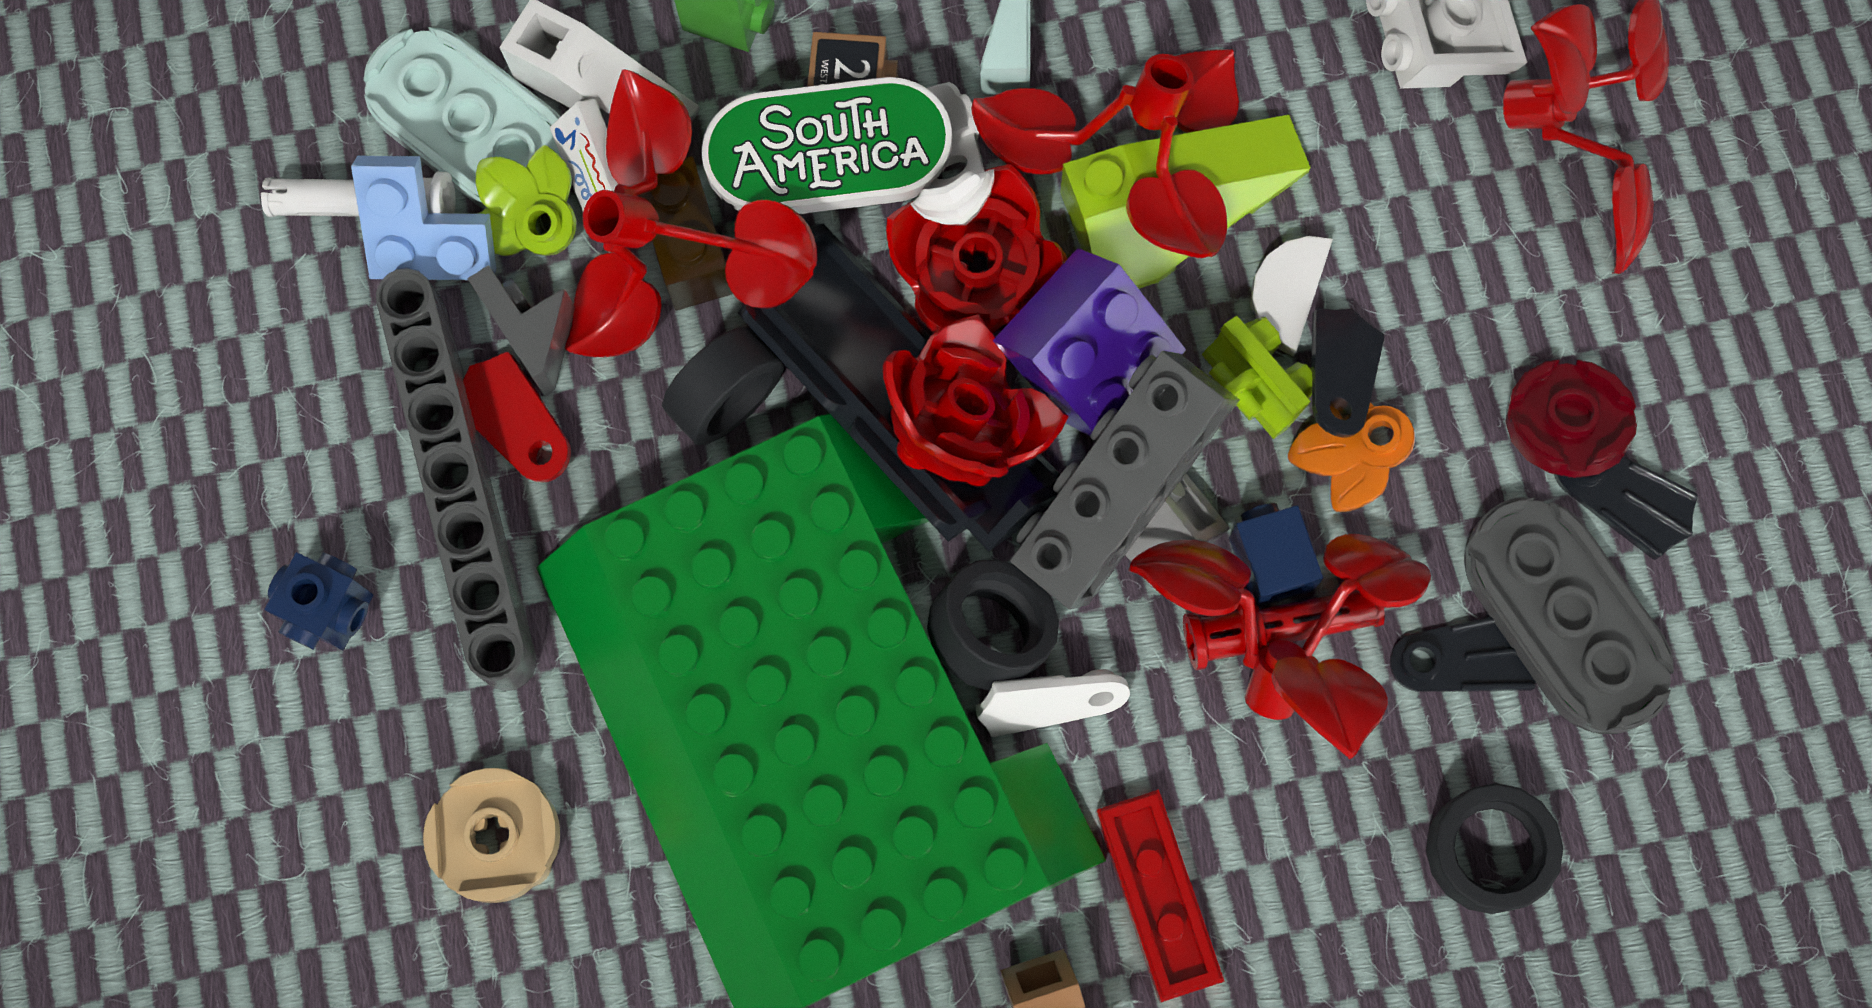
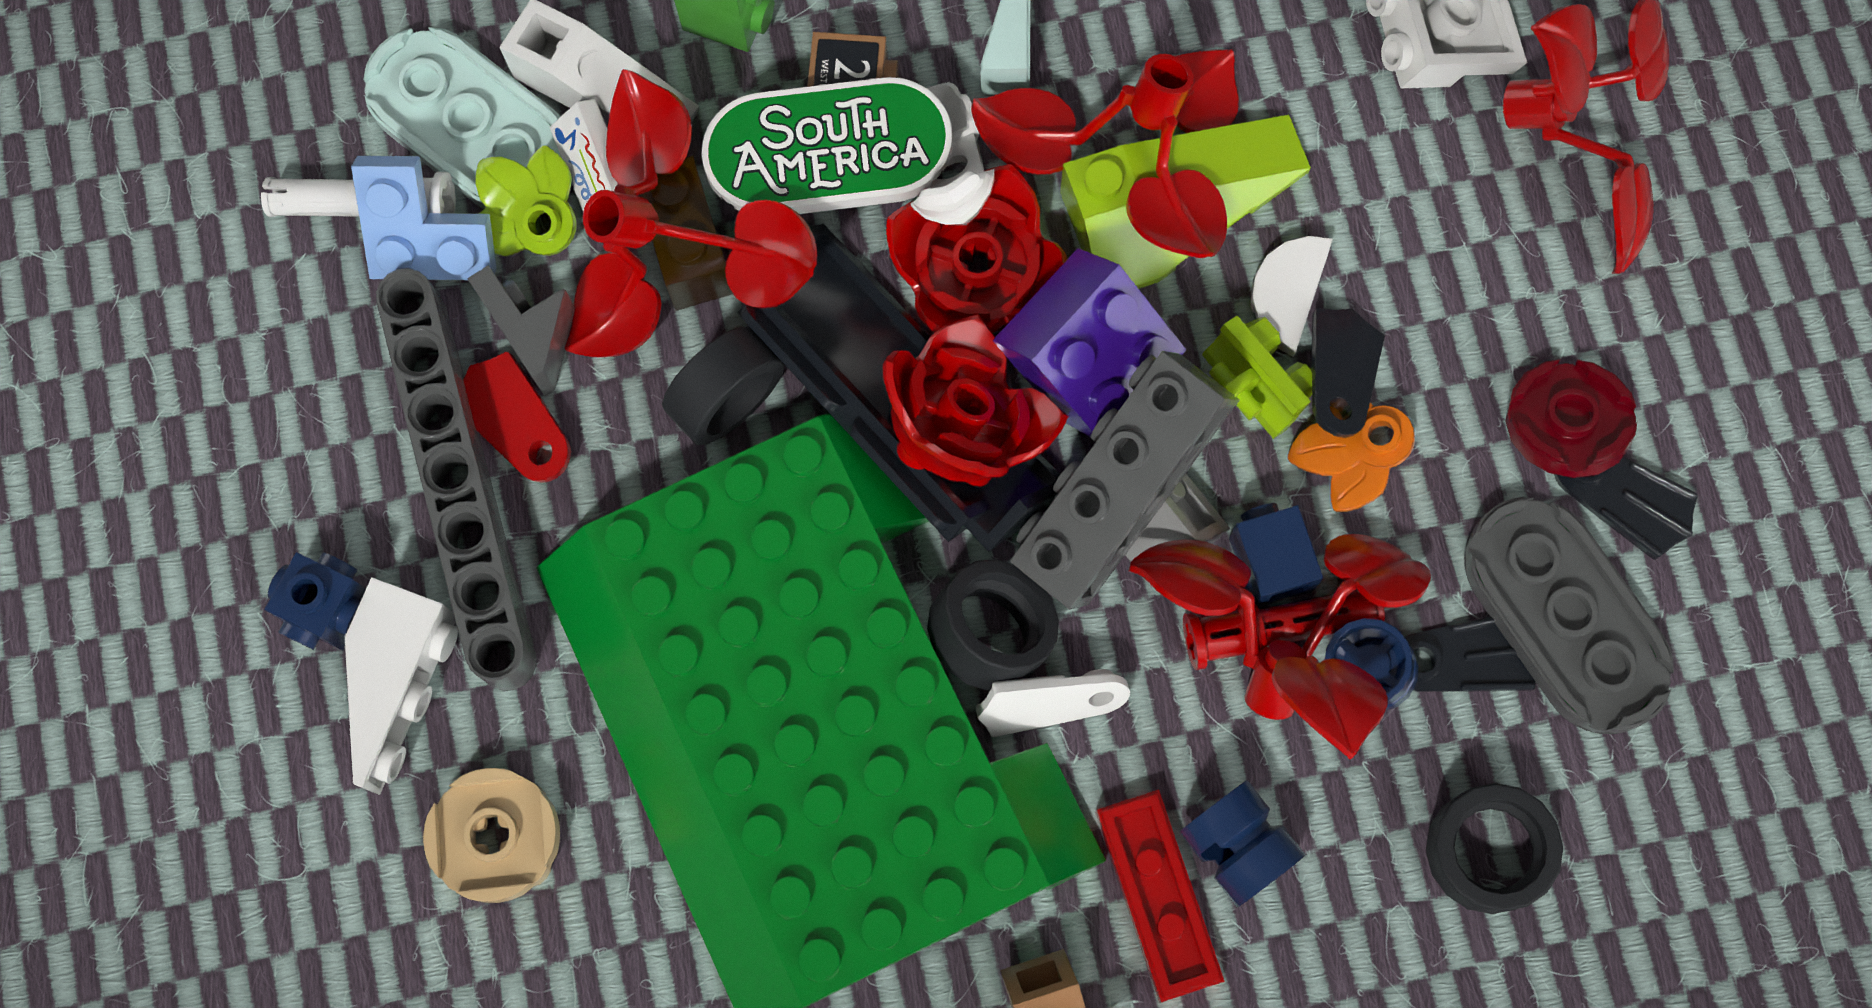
none -> white slope [345,577,458,795]
none -> dark blue wheel [1179,780,1306,908]
none -> dark blue wheel [1325,618,1419,711]

